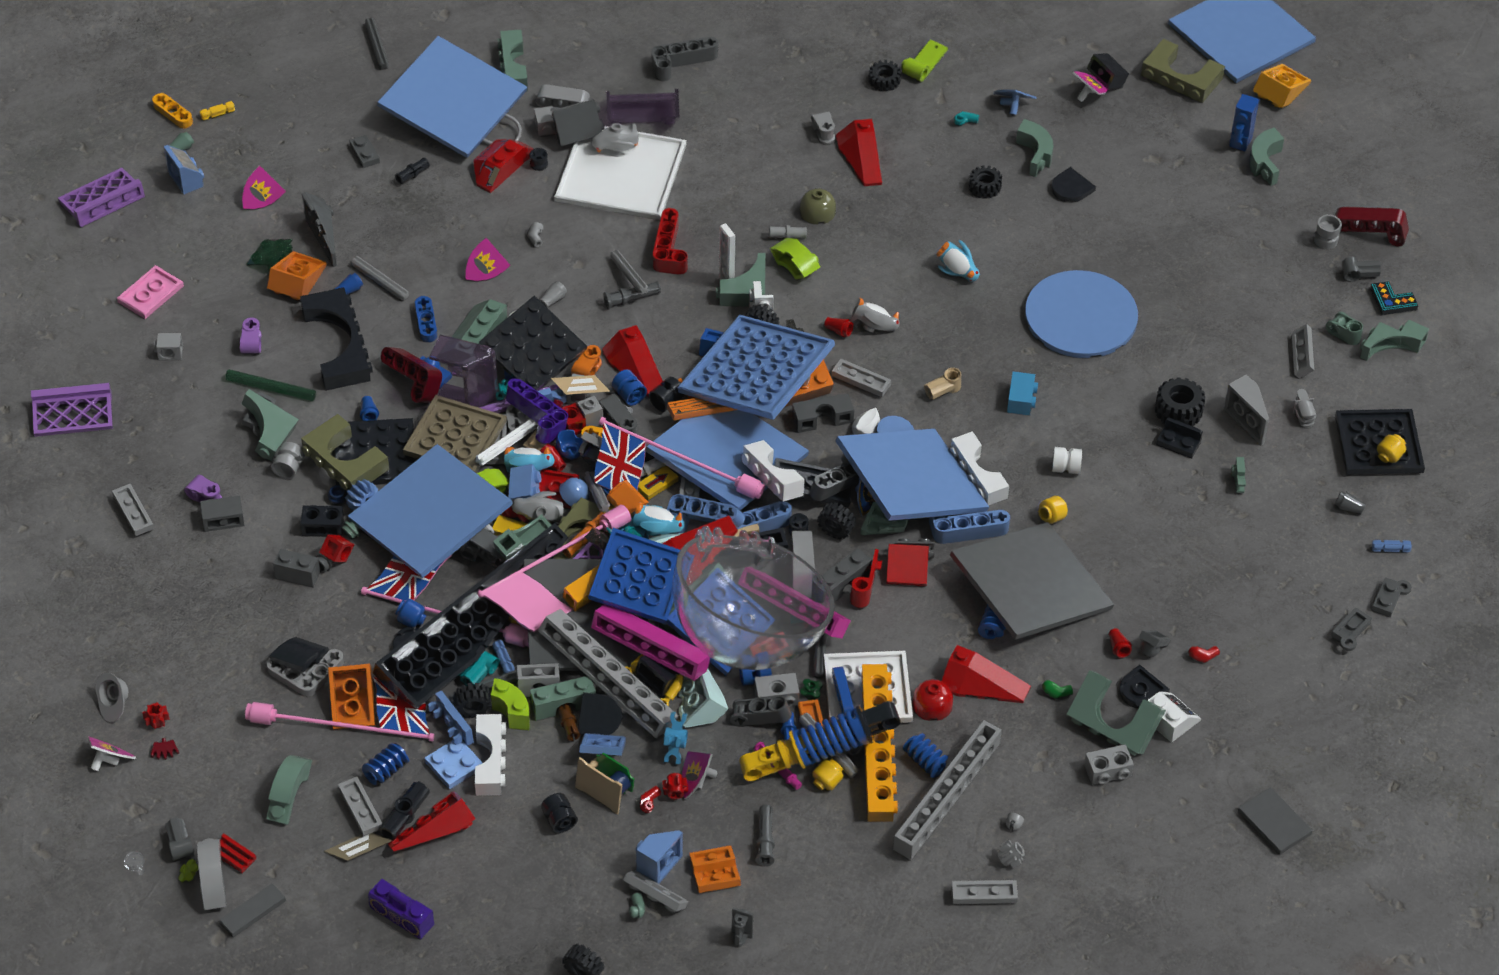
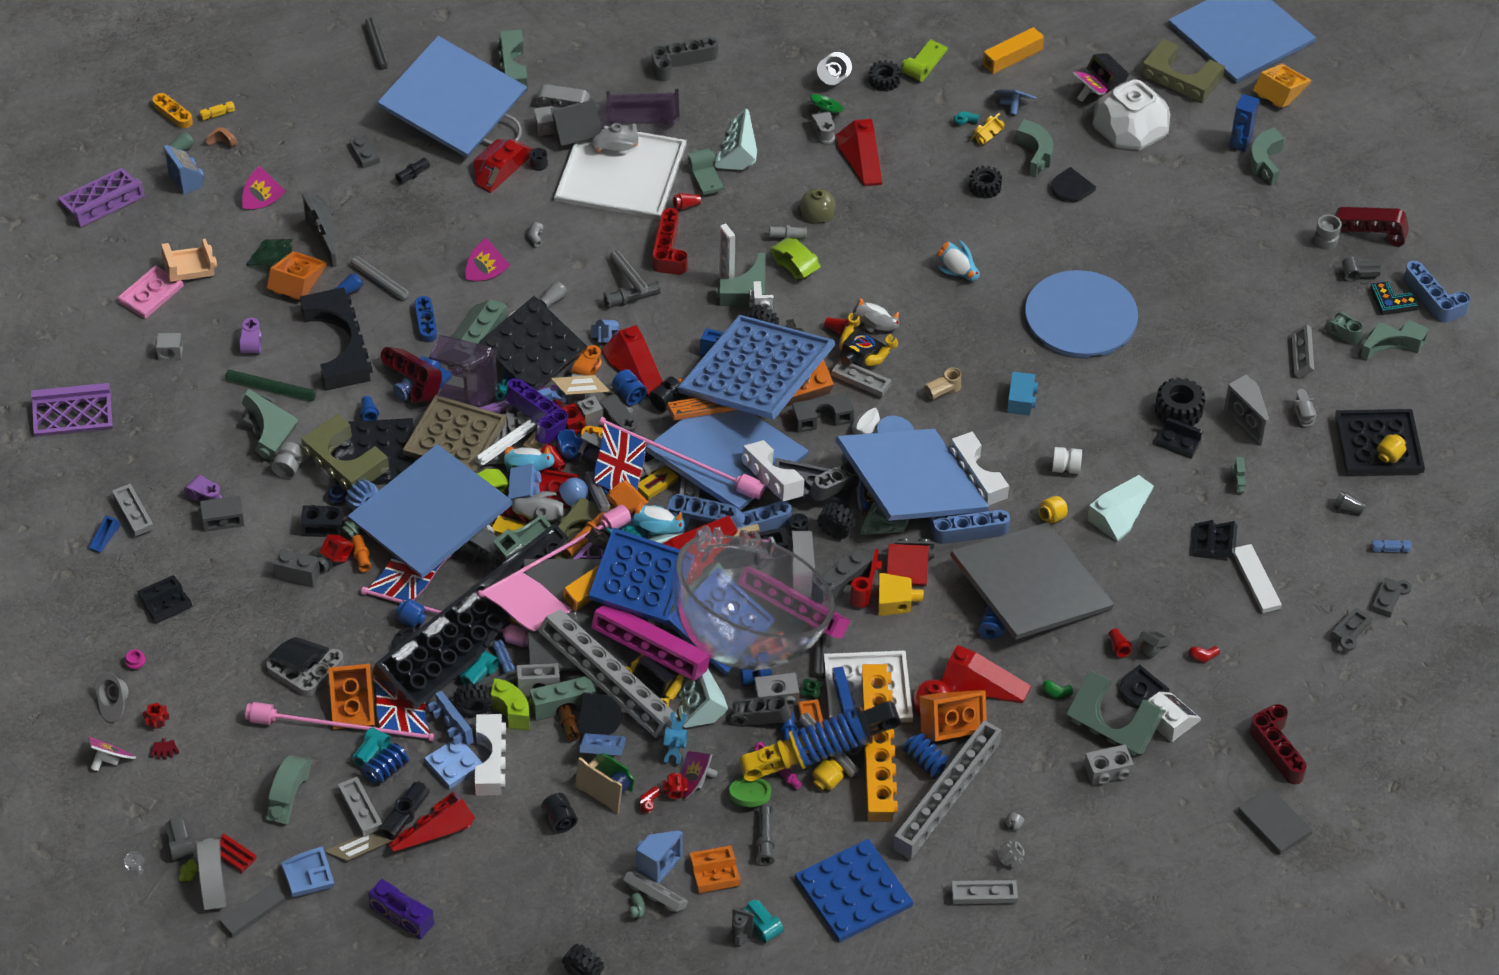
none -> blue piece [89,515,121,553]
none -> dark pink plate [124,649,146,669]
none -> black slope [137,575,193,623]
none -> light nougat panel [161,239,217,282]
none -> nougat hair [205,127,237,148]
none -> medium blue plate [281,847,334,897]
none -> orange pin [351,535,372,572]
none -> teal piece [352,727,391,768]
none -> medium blue wheel [393,377,414,401]
none -> medium blue piece [591,320,619,343]
none -> red cone [673,192,701,210]
none -> sand green door [687,148,724,195]
none -> light aqua wedge [715,108,757,170]
none -> bright green piece [729,777,771,807]
none -> teal piece [744,900,784,943]
none -> blue plate [795,838,913,943]
none -> green dish [810,94,844,113]
none -> piece [816,52,852,85]
none -> torso [839,313,898,368]
none -> yellow torso [878,573,924,616]
none -> orange slope [920,690,987,741]
none -> yellow hinge [970,113,1005,145]
none -> light orange brick [982,27,1044,74]
none -> light aqua wedge [1087,475,1154,542]
none -> white rock [1093,80,1170,150]
none -> black slope [1192,520,1238,558]
none -> white tile [1234,544,1282,613]
none -> dark red beam [1250,704,1307,785]
none -> medium blue beam [1404,260,1471,322]

